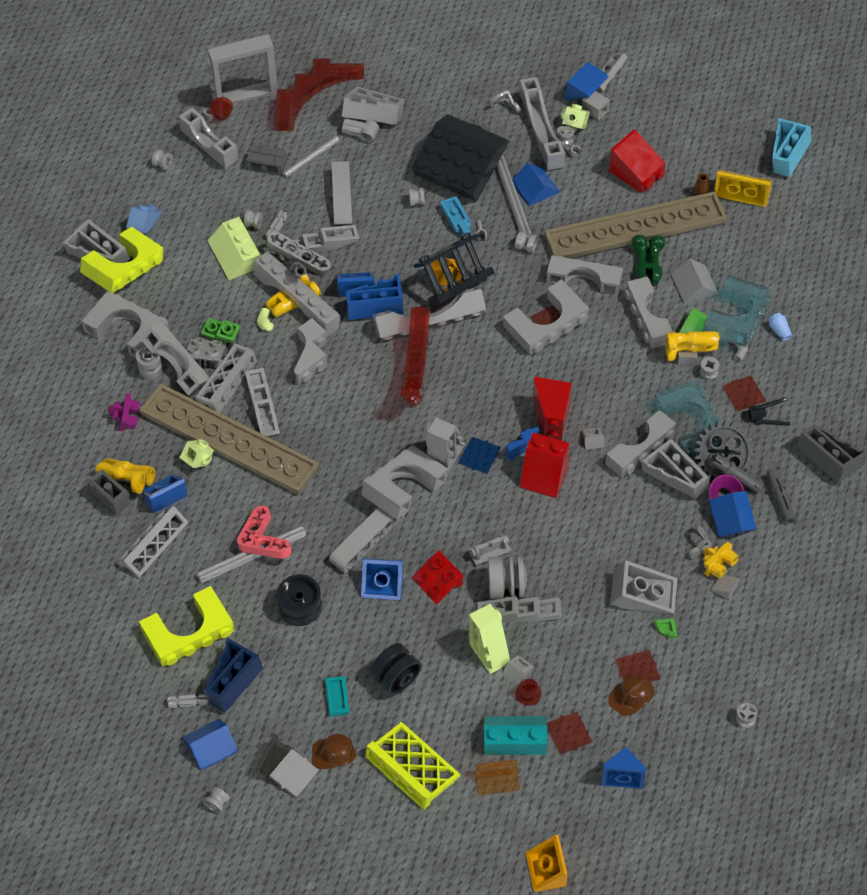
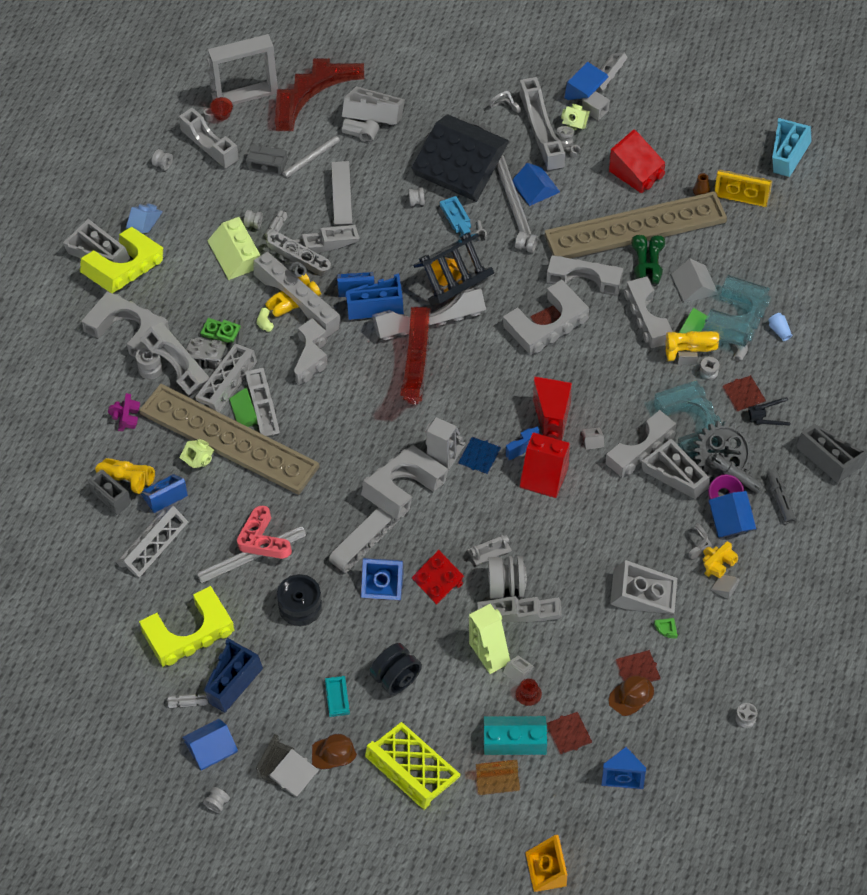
none -> bright green slope [229,388,258,427]

